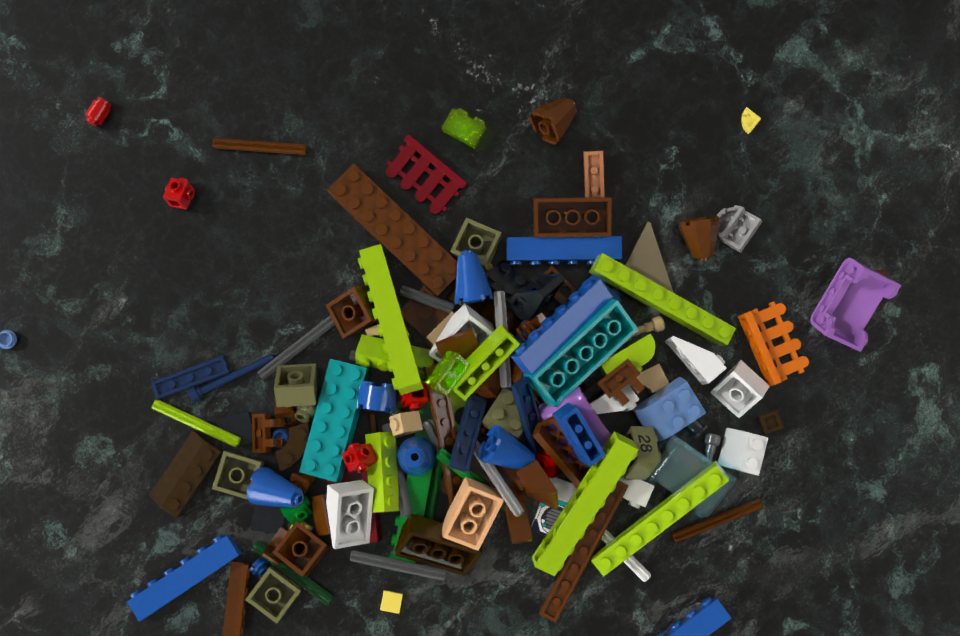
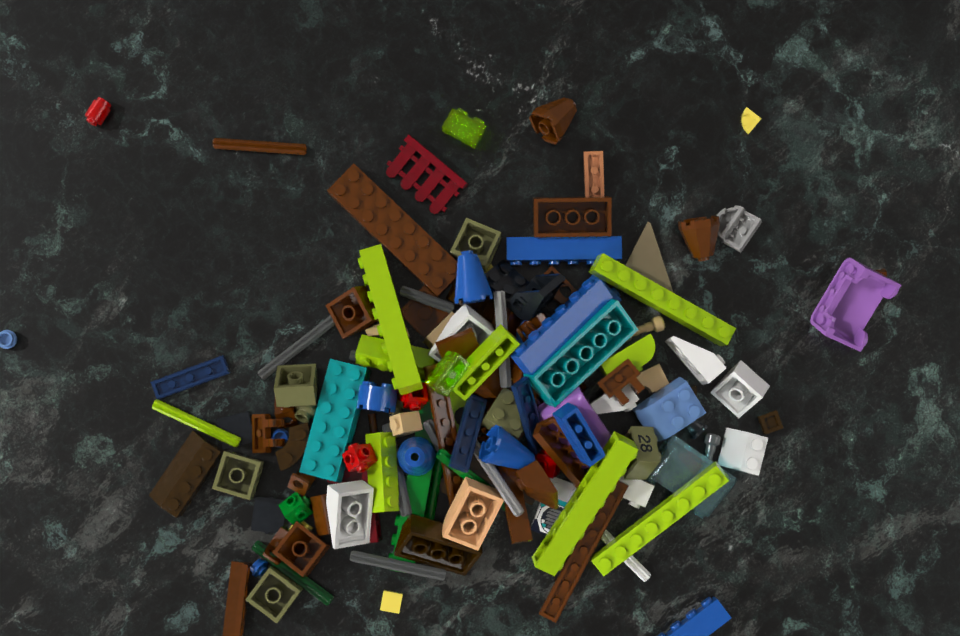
blue brick [127,534,242,622] -> none
red brick [163,178,195,210] -> none
dark blue piece [187,354,275,404] -> none
blue cone [247,467,304,508] -> none
reddish brown axle [671,498,763,542] -> none
orange fence [738,301,809,386] -> none

